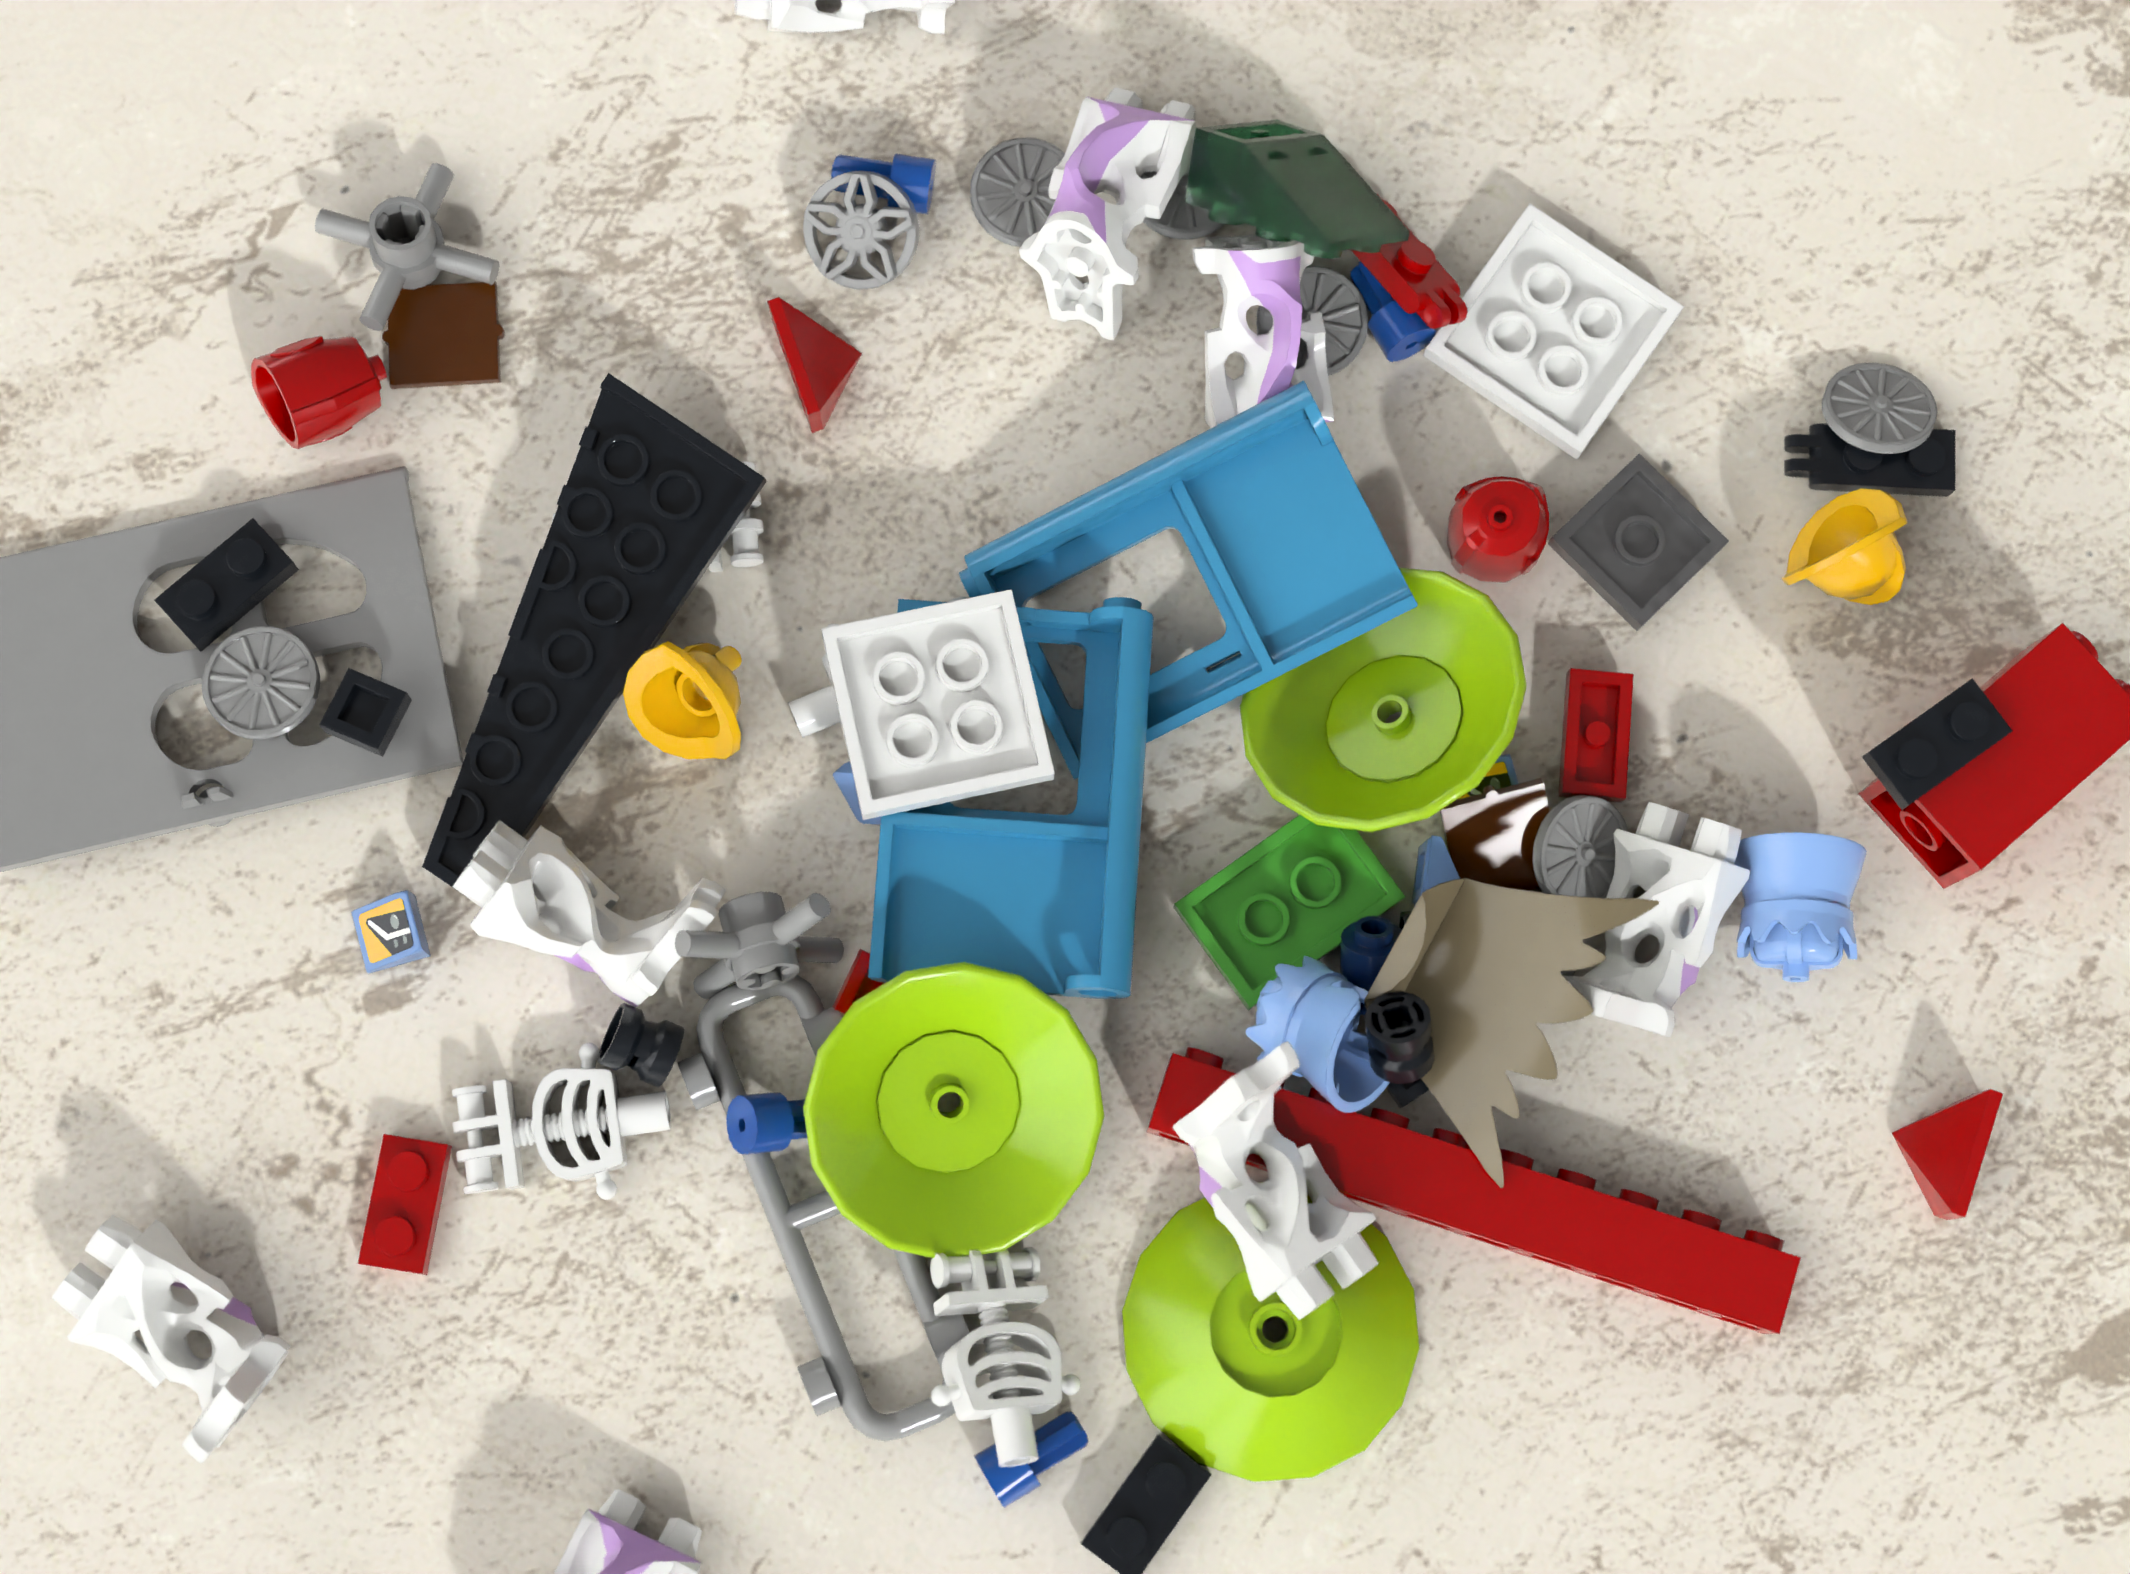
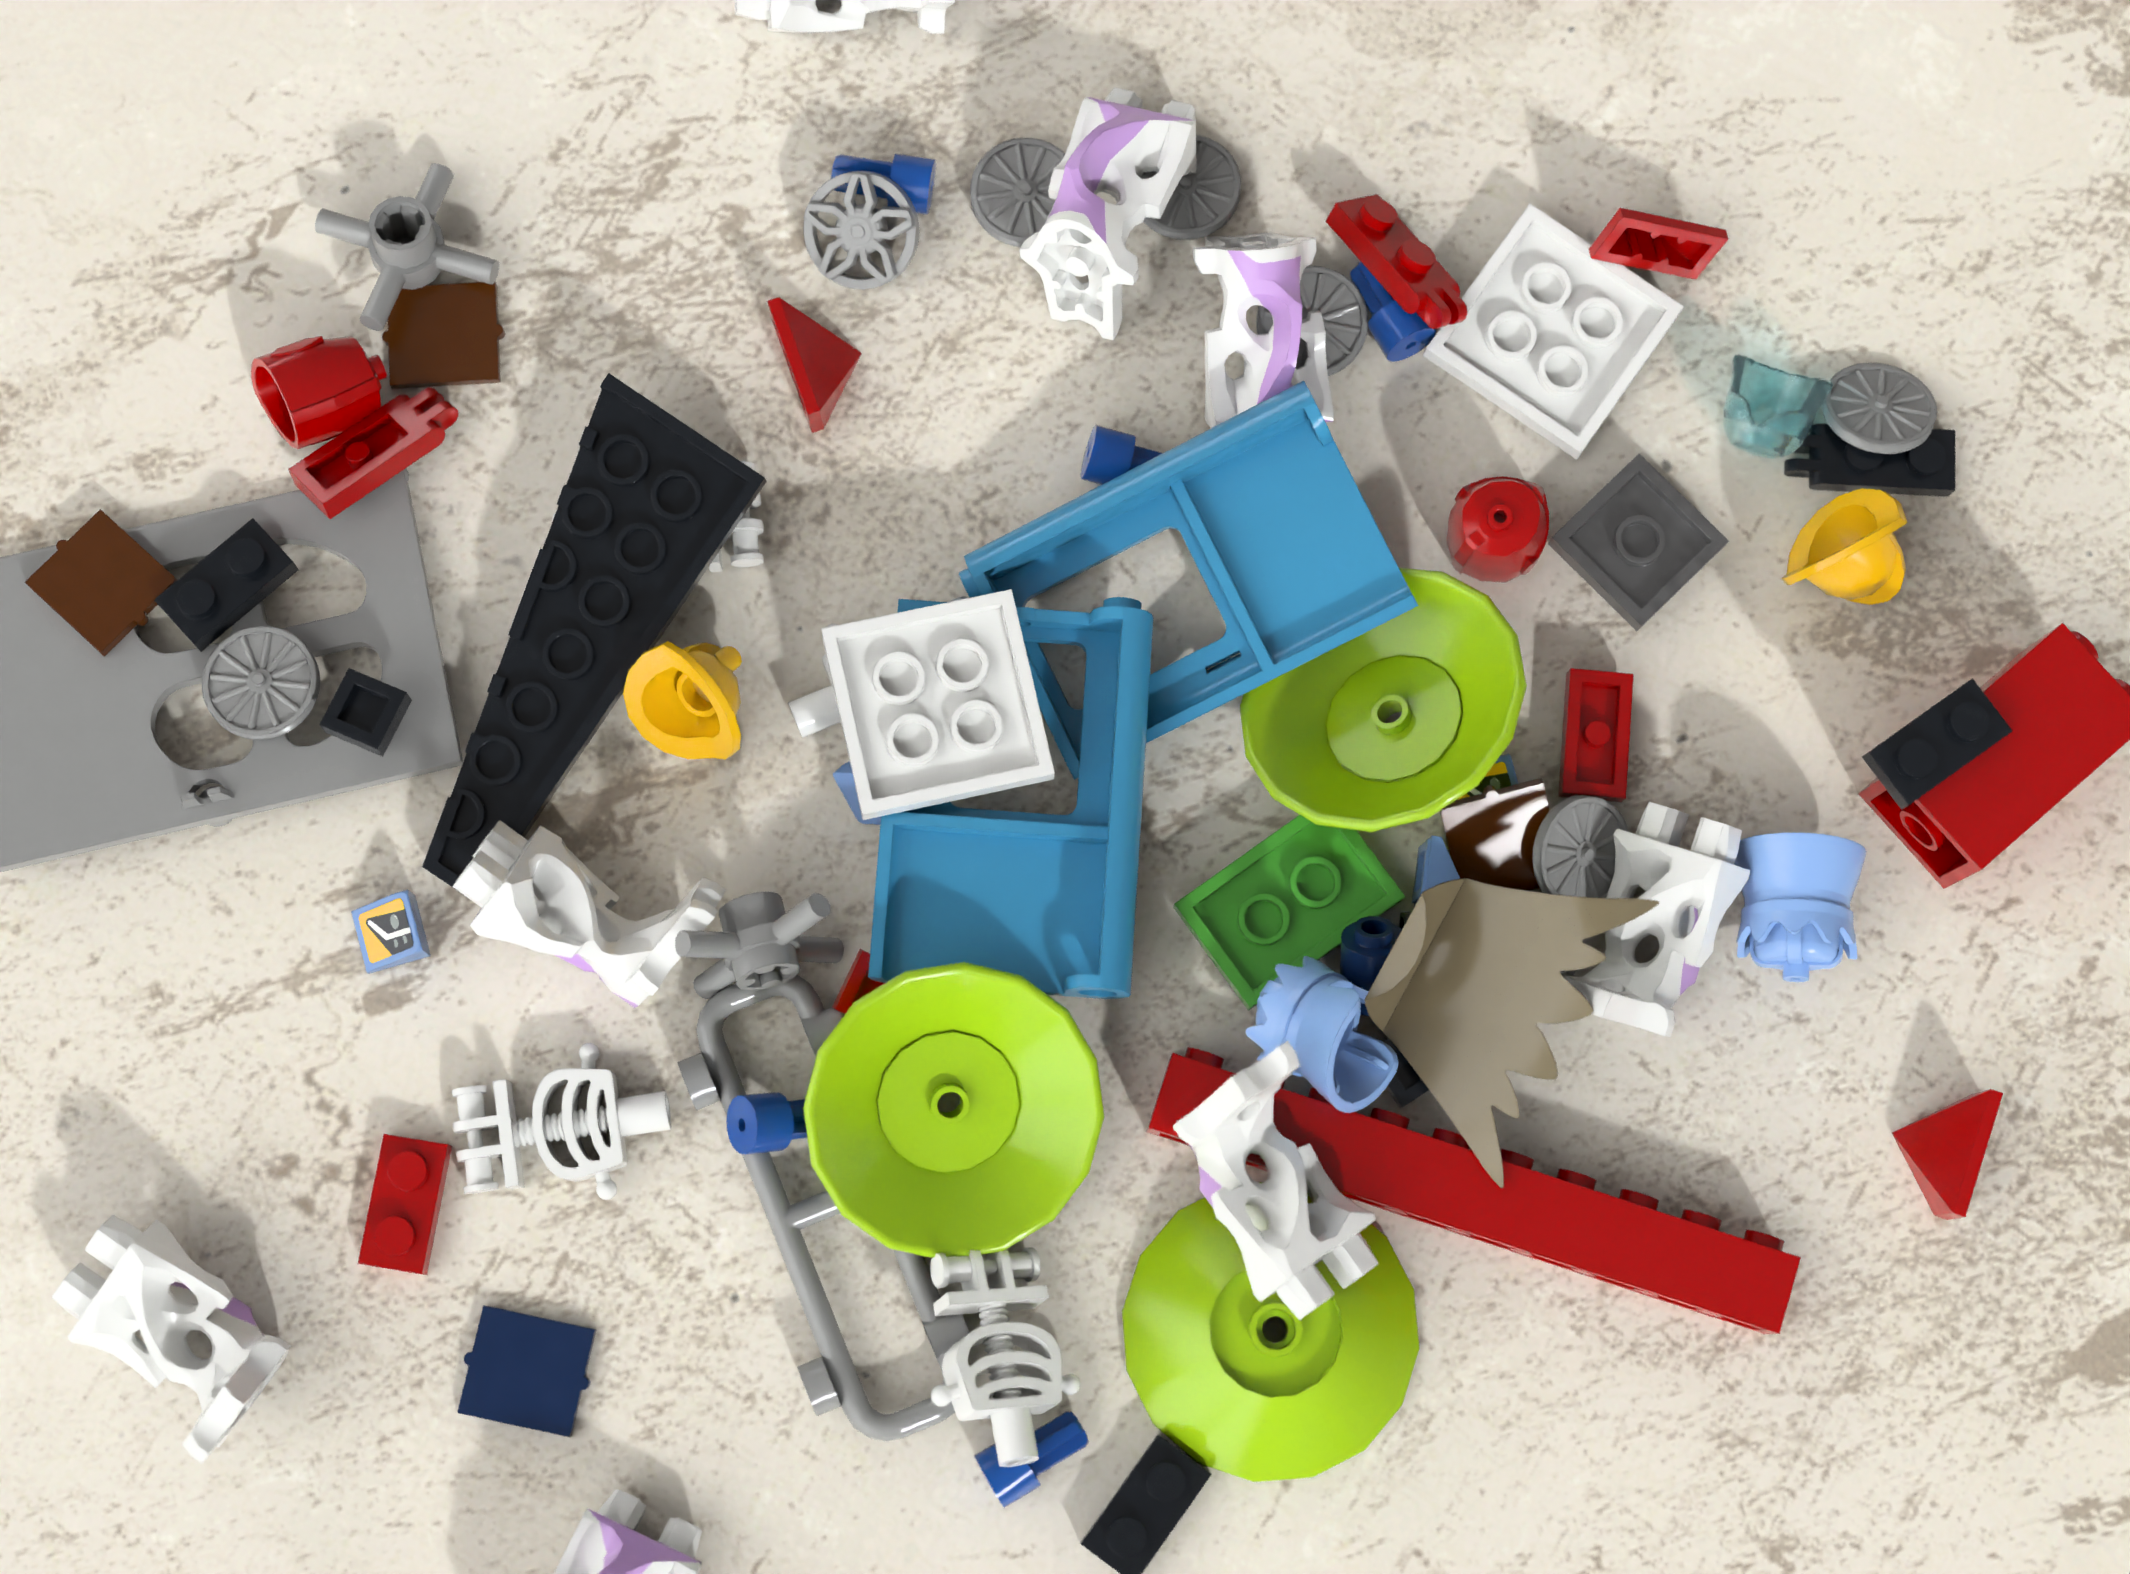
black wheel [598,1003,684,1087] -> none
clear green slope [1185,120,1410,259] -> none
black wheel [1365,991,1435,1084] -> none
none -> reddish brown piece [24,509,177,657]
none -> red hinge [288,387,458,519]
none -> dark blue piece [457,1305,596,1437]
none -> blue piece [1080,425,1162,485]
none -> red slope [1588,208,1729,280]
none -> clear light blue hair [1723,354,1833,459]

